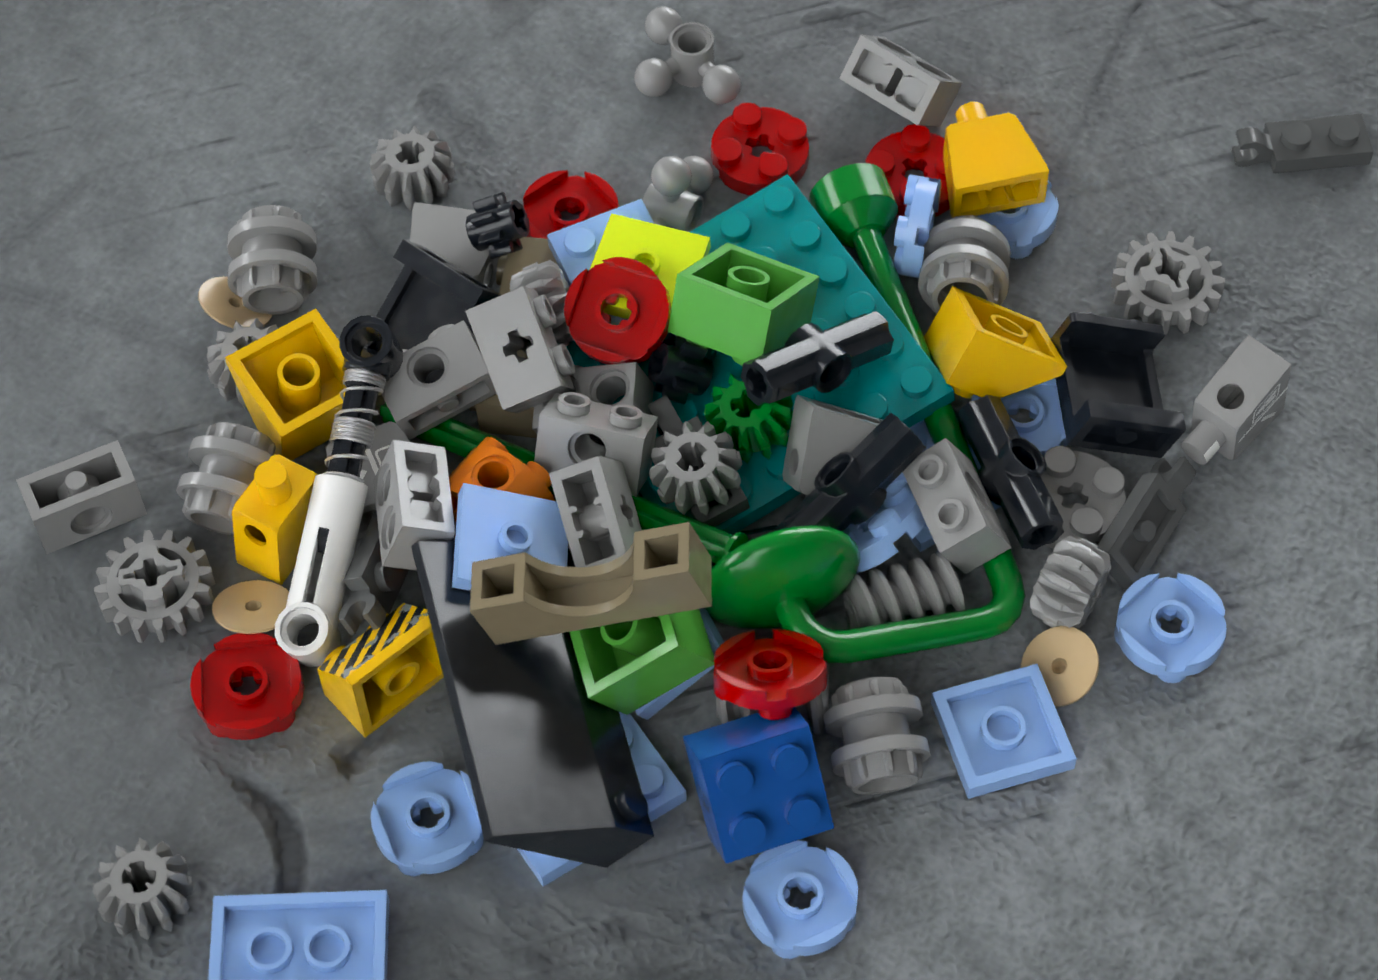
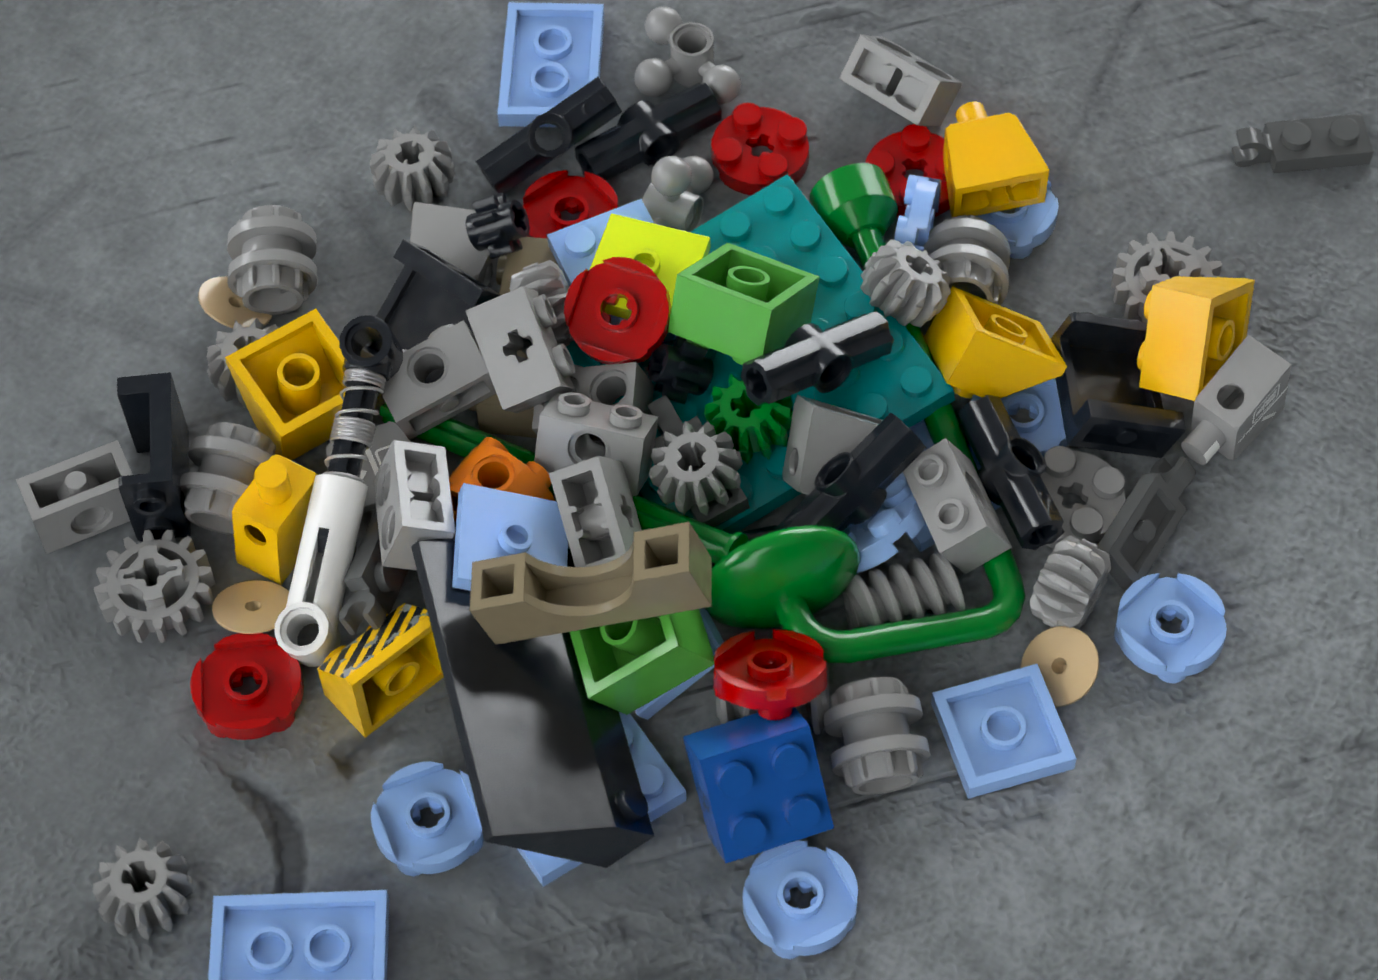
none -> black panel [117,372,191,541]
none -> black piece [475,77,622,194]
none -> light blue plate [497,2,604,127]
none -> black piece [574,83,722,181]
none -> light grey gear [860,239,952,328]
none -> yellow slope [1137,276,1255,401]

